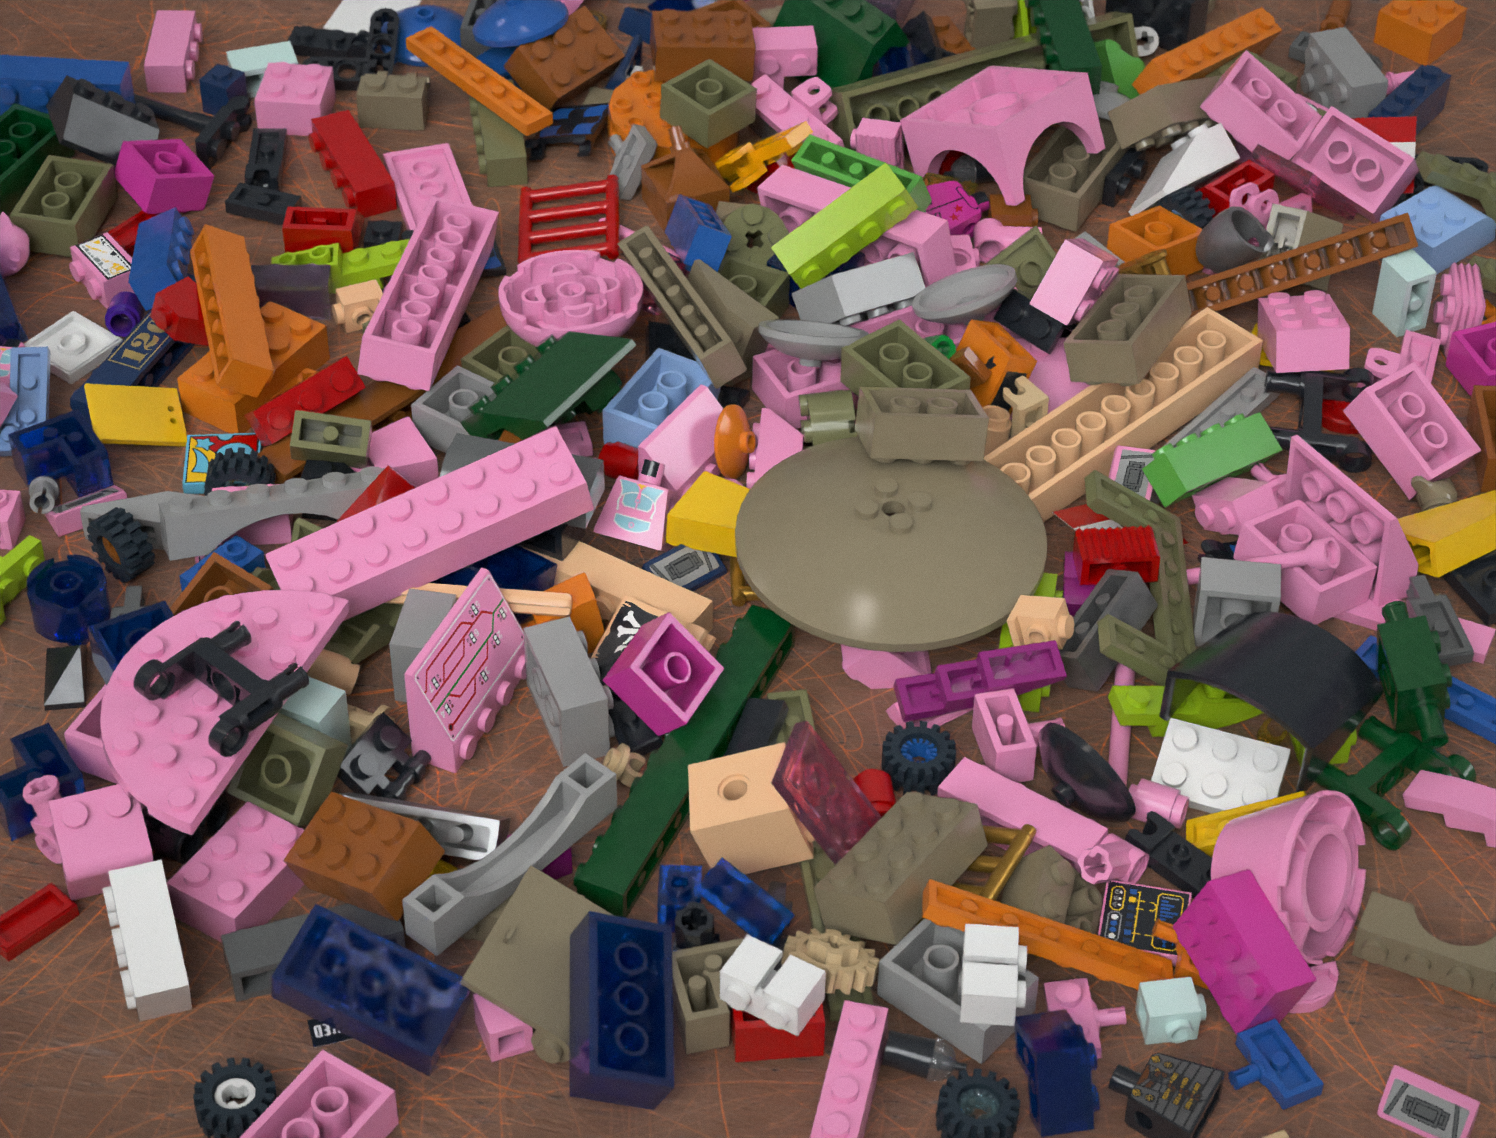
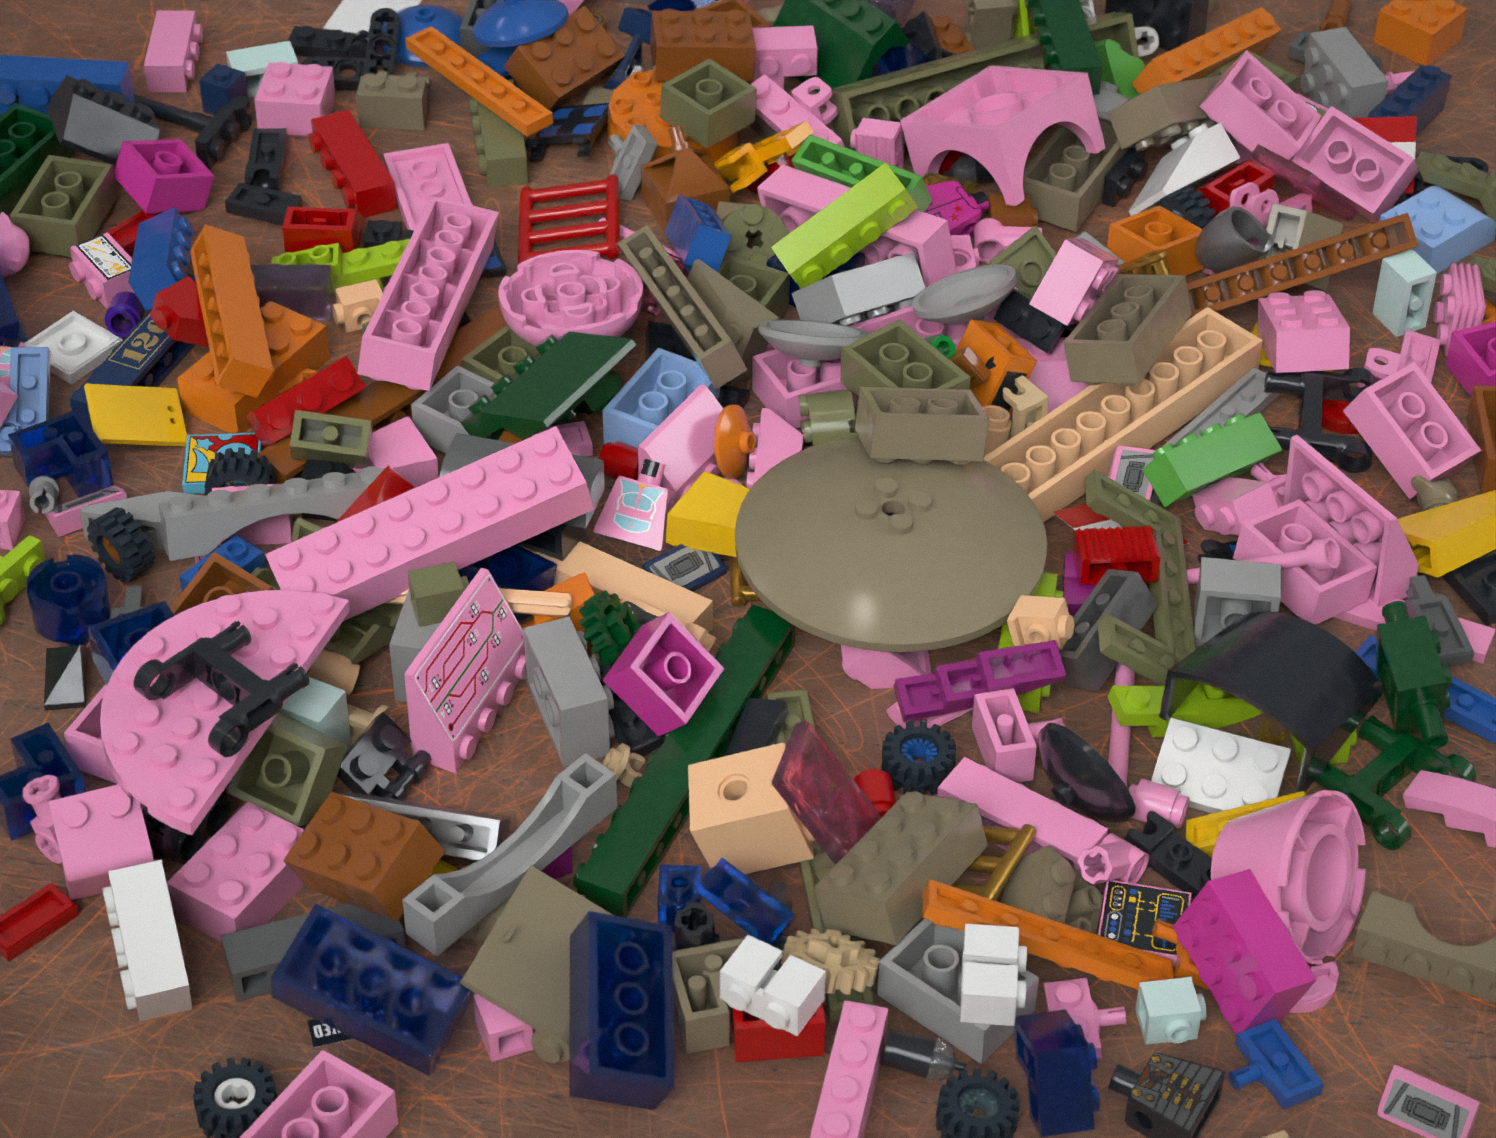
none -> olive brick [407,562,469,627]
none -> dark green gear [579,590,642,668]

